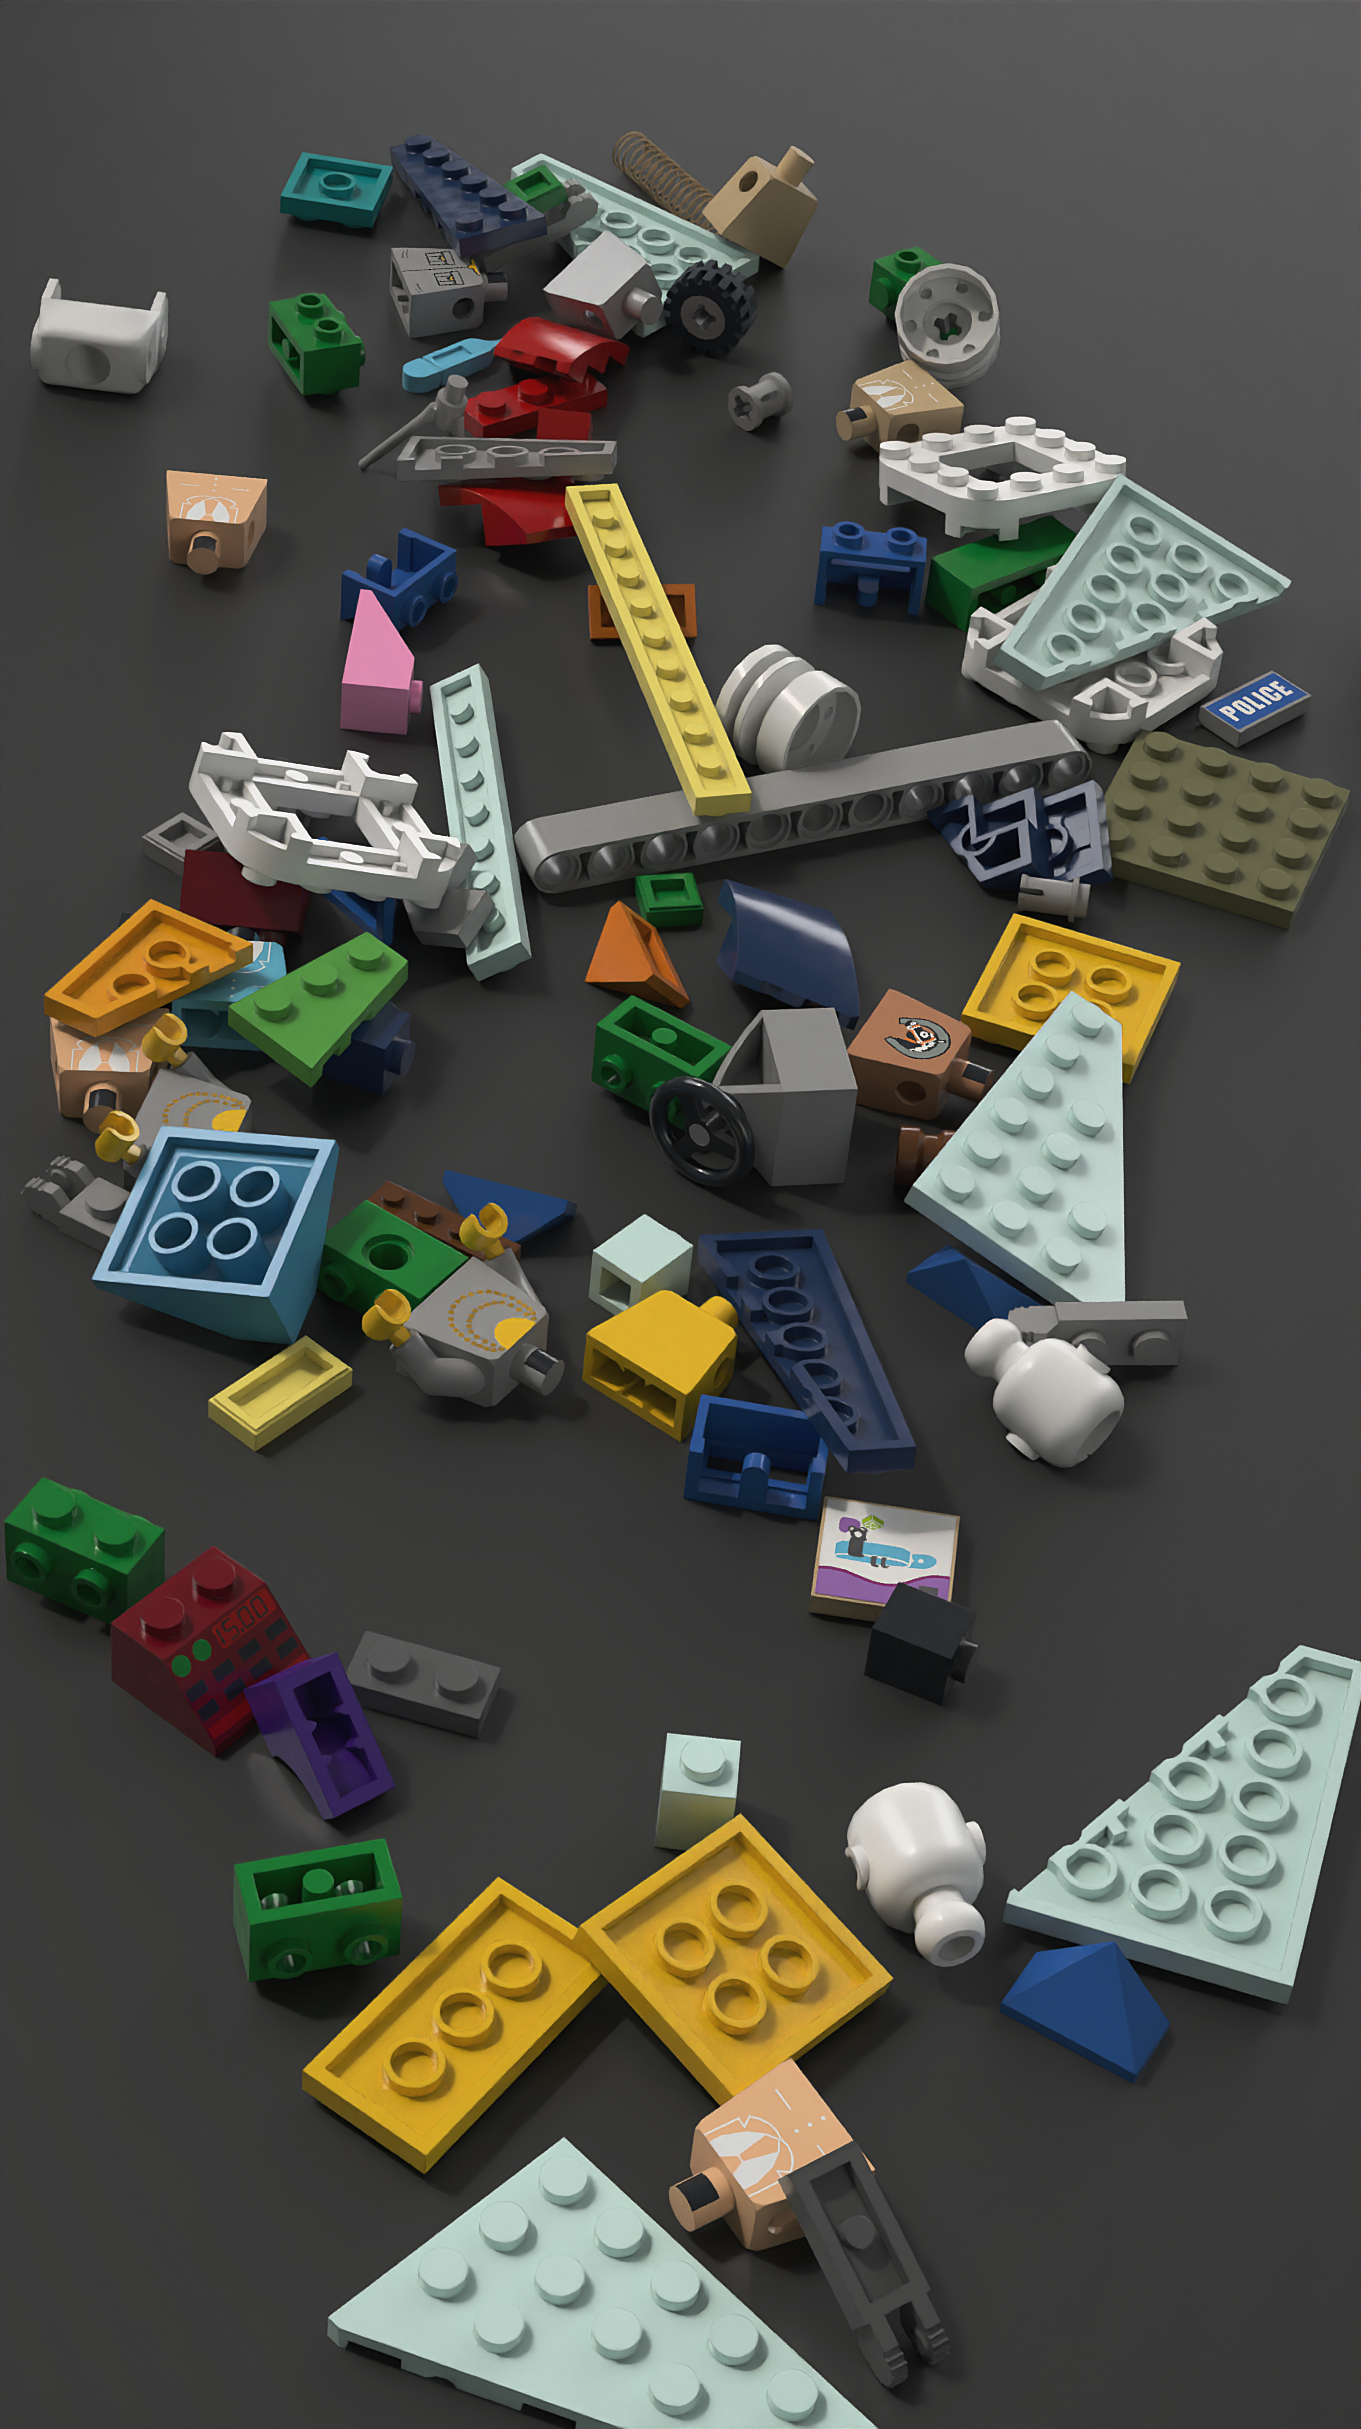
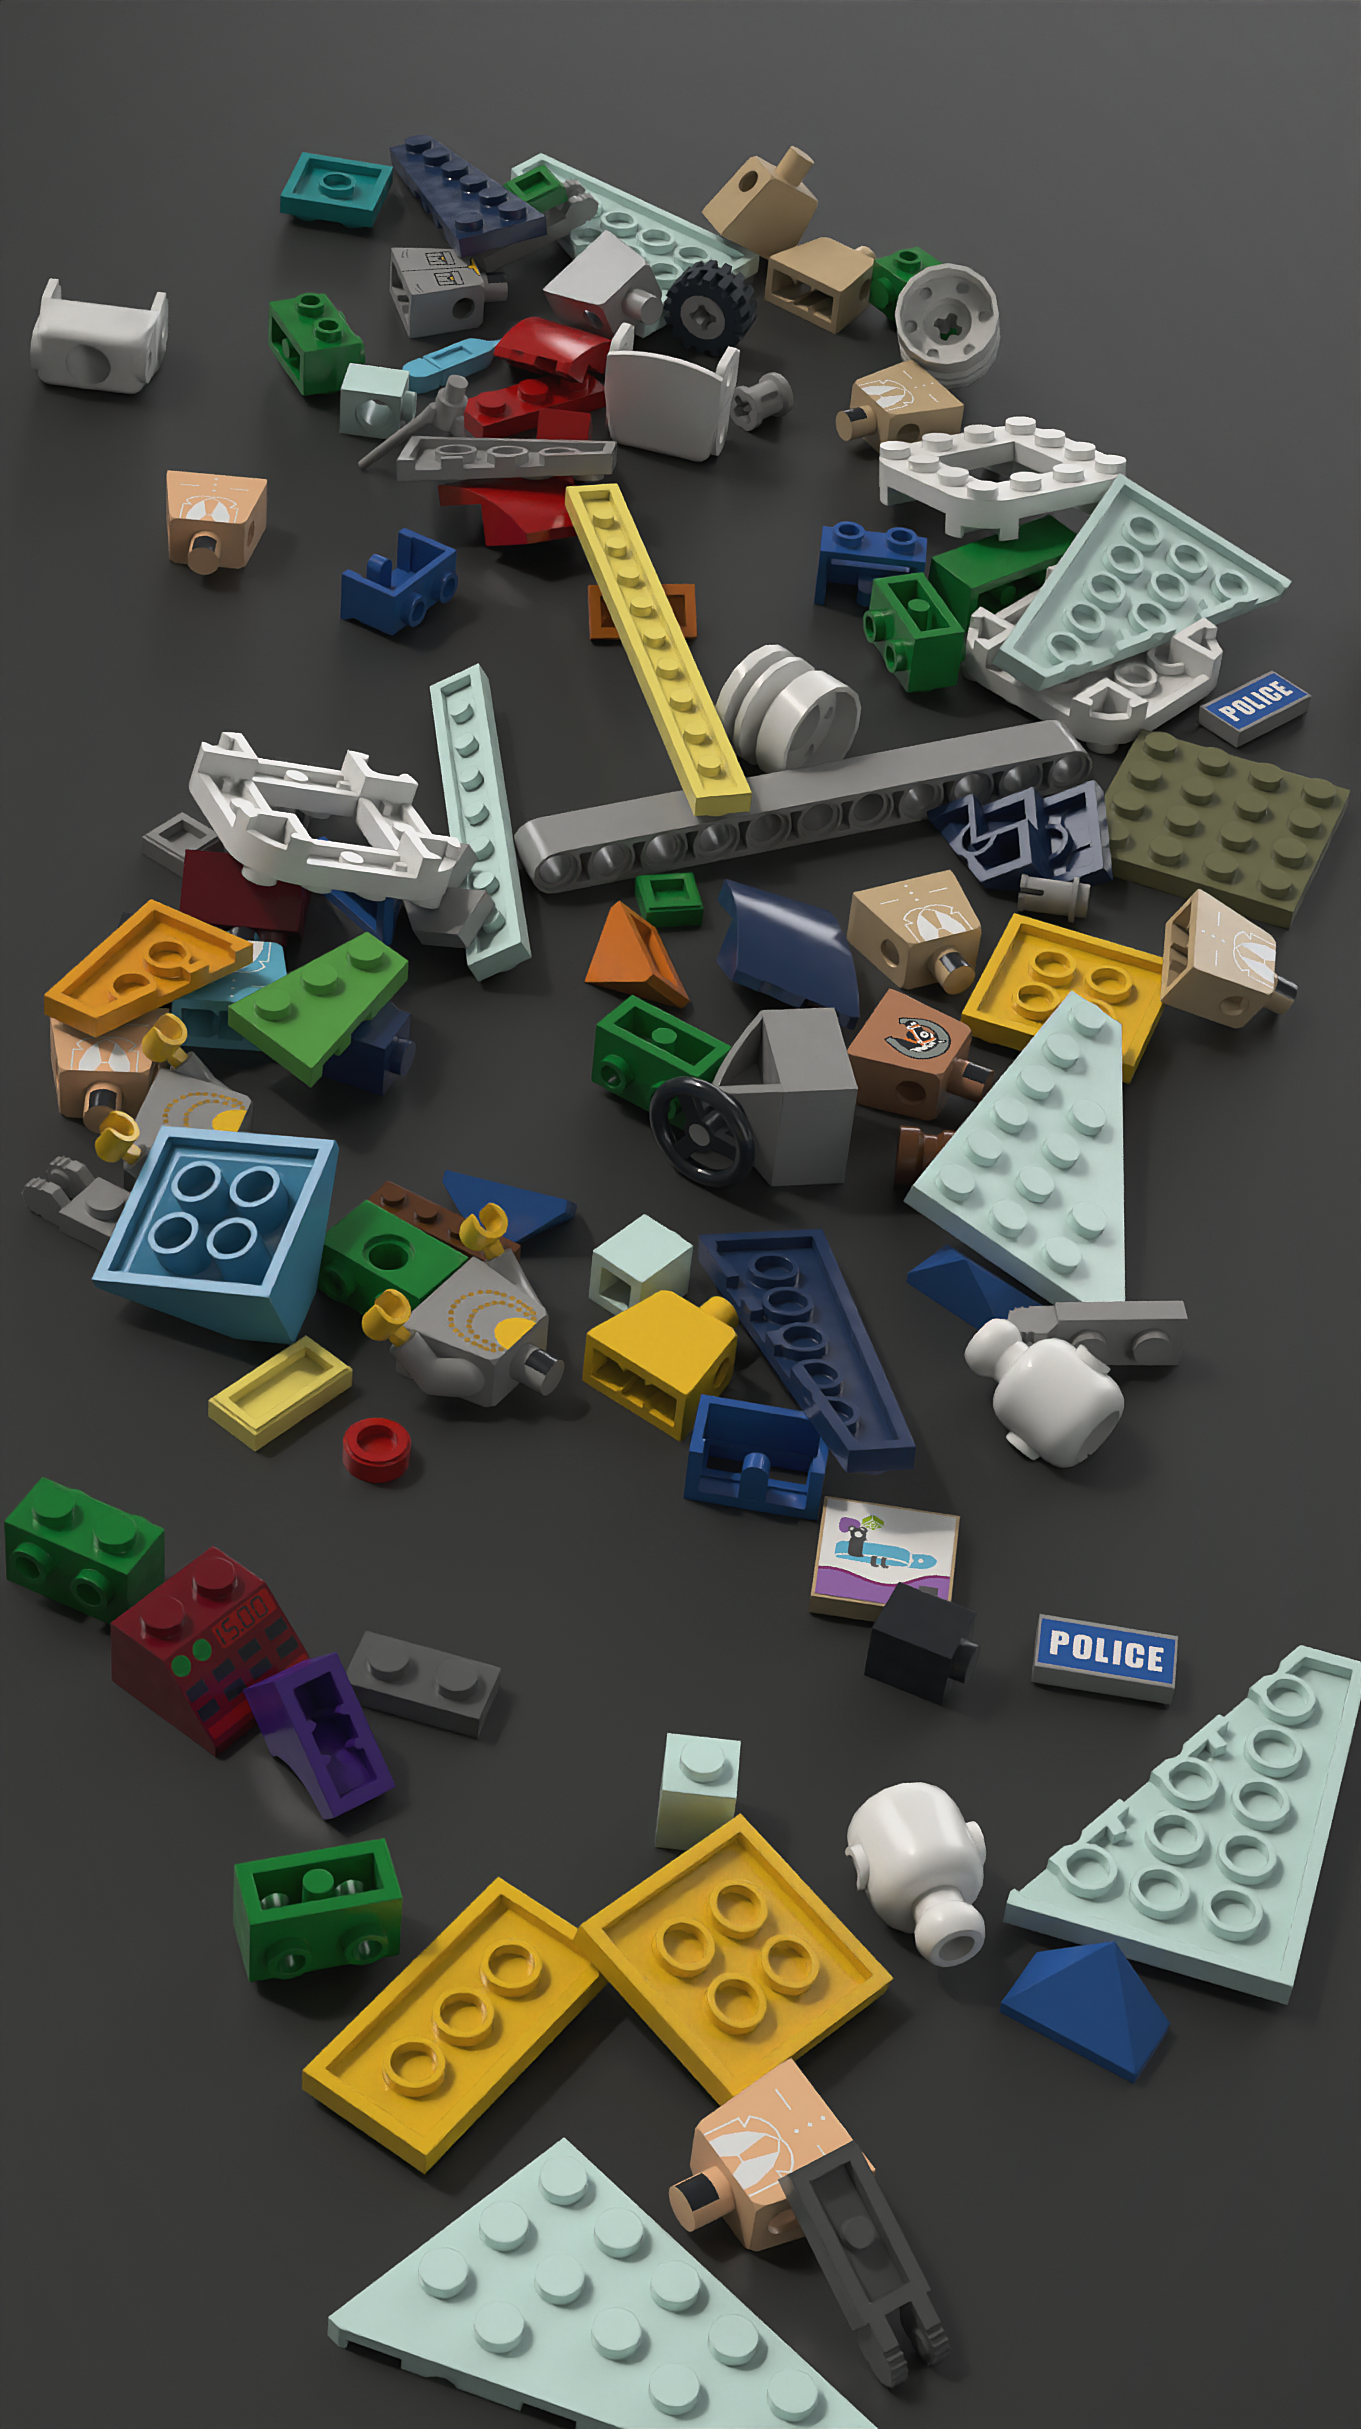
bright pink slope [340,589,423,735] -> none
tan piece [612,131,732,242] -> none
none -> light aqua brick [339,363,417,439]
none -> red tile [342,1418,411,1483]
none -> white piece [604,323,740,462]
none -> tan torso [764,237,876,334]
none -> tan torso [847,870,981,995]
none -> green brick [863,572,966,693]
none -> tile [1031,1614,1178,1705]
none -> tan torso [1160,889,1298,1028]

